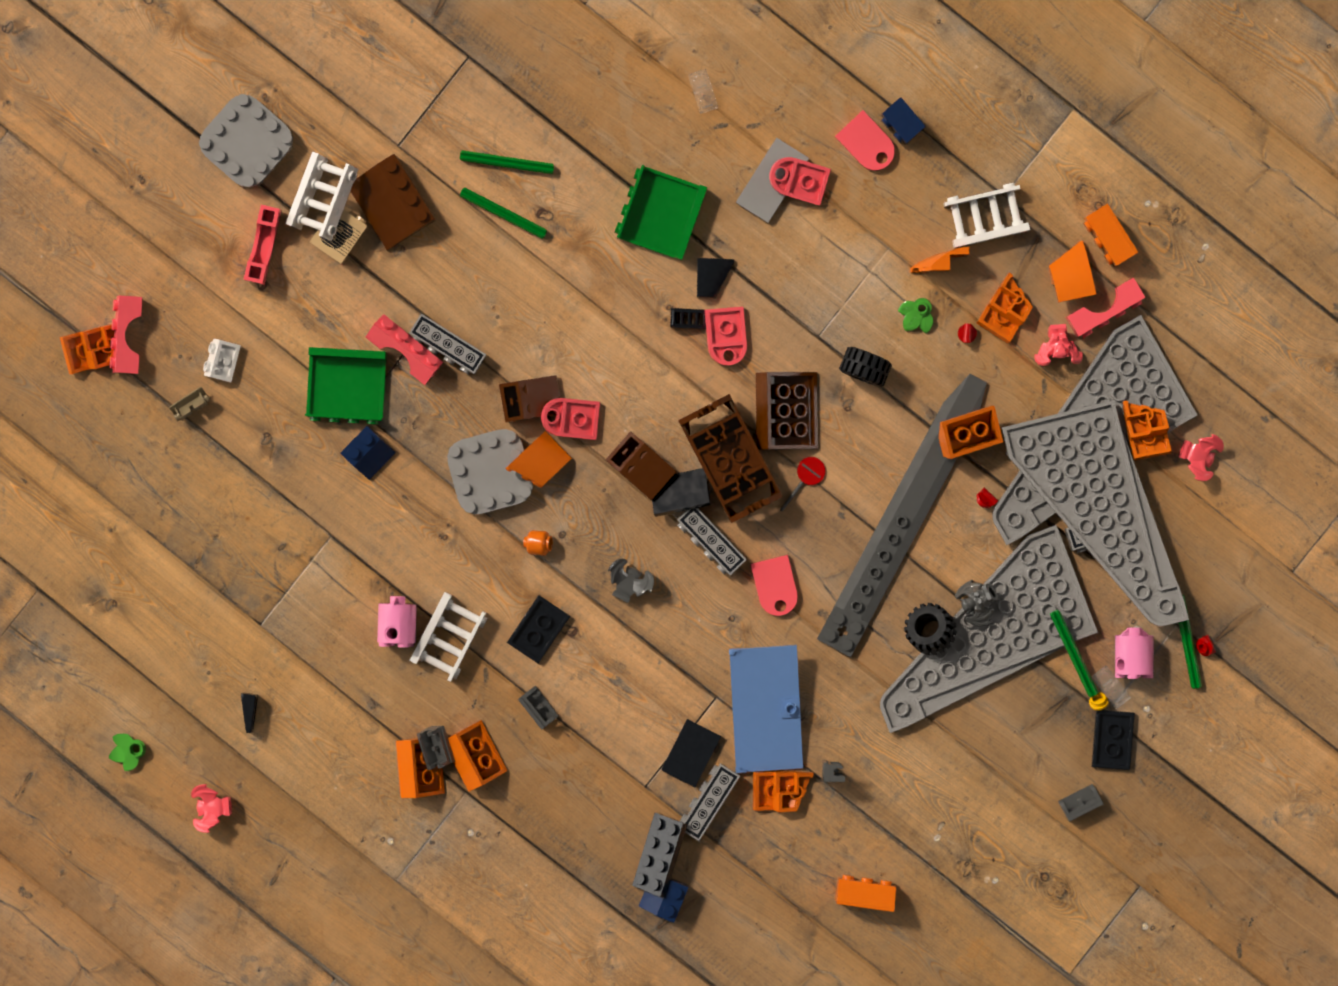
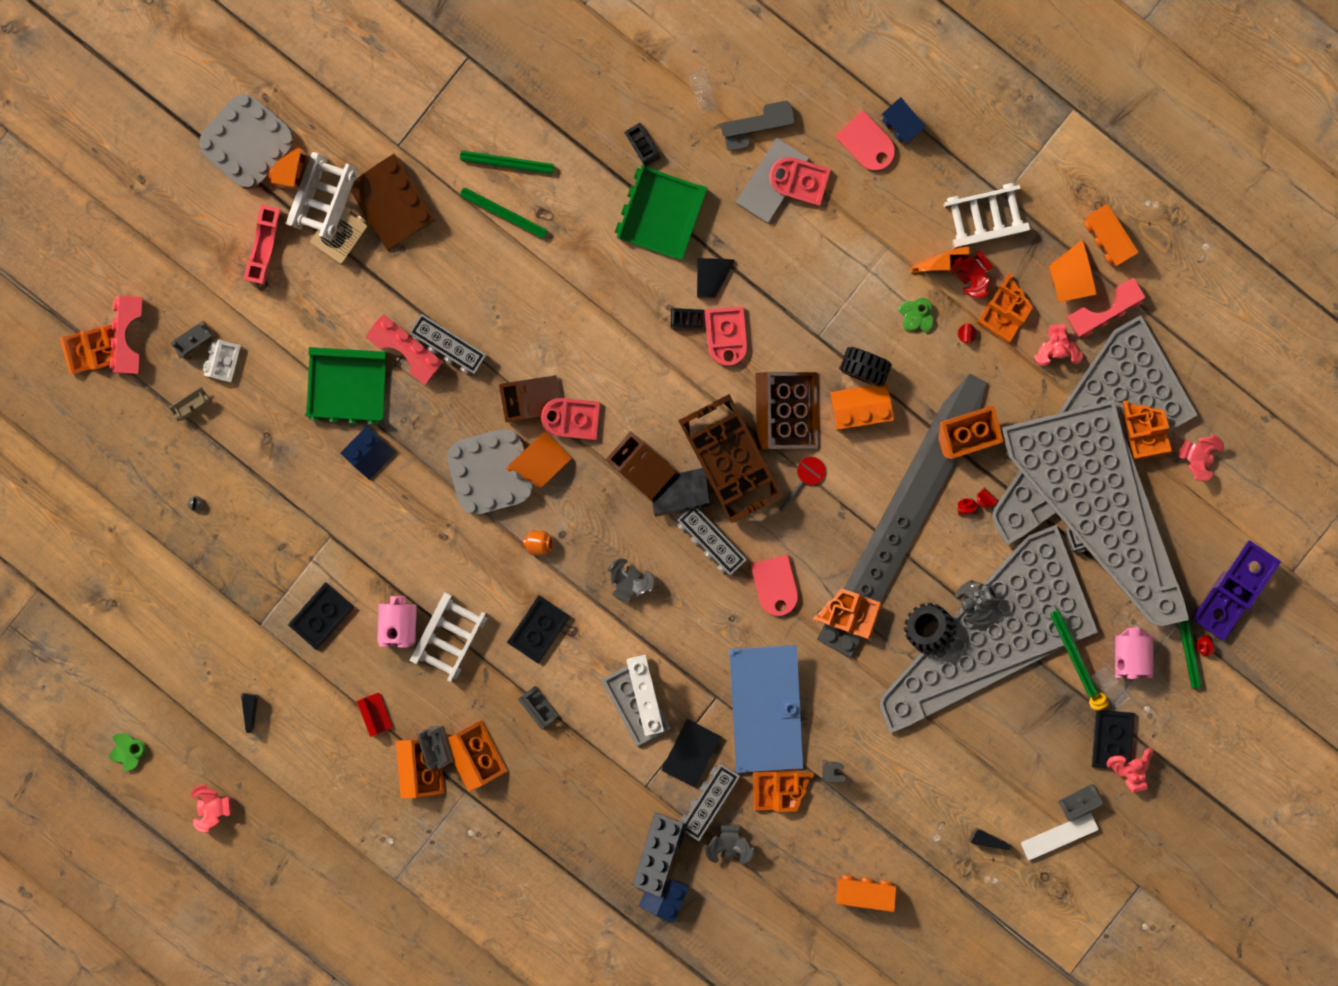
none -> dark grey hinge [171,321,214,358]
none -> dark grey hinge [188,496,204,511]
none -> orange slope [269,148,307,191]
none -> black tile [288,582,354,650]
none -> red panel [357,692,392,737]
none -> light grey tile [601,665,671,747]
none -> black slope [624,123,661,167]
none -> white fence [627,654,664,736]
none -> dark grey animal [705,824,754,864]
none -> dark grey piece [721,101,795,151]
none -> orange slope [813,589,882,640]
none -> orange slope [830,383,894,430]
none -> red animal [949,250,994,298]
none -> red plate [957,498,977,515]
none -> black slope [969,828,1011,850]
none -> white tile [1020,812,1099,861]
none -> coral animal [1107,747,1153,793]
none -> dark purple bracket [1191,540,1281,641]

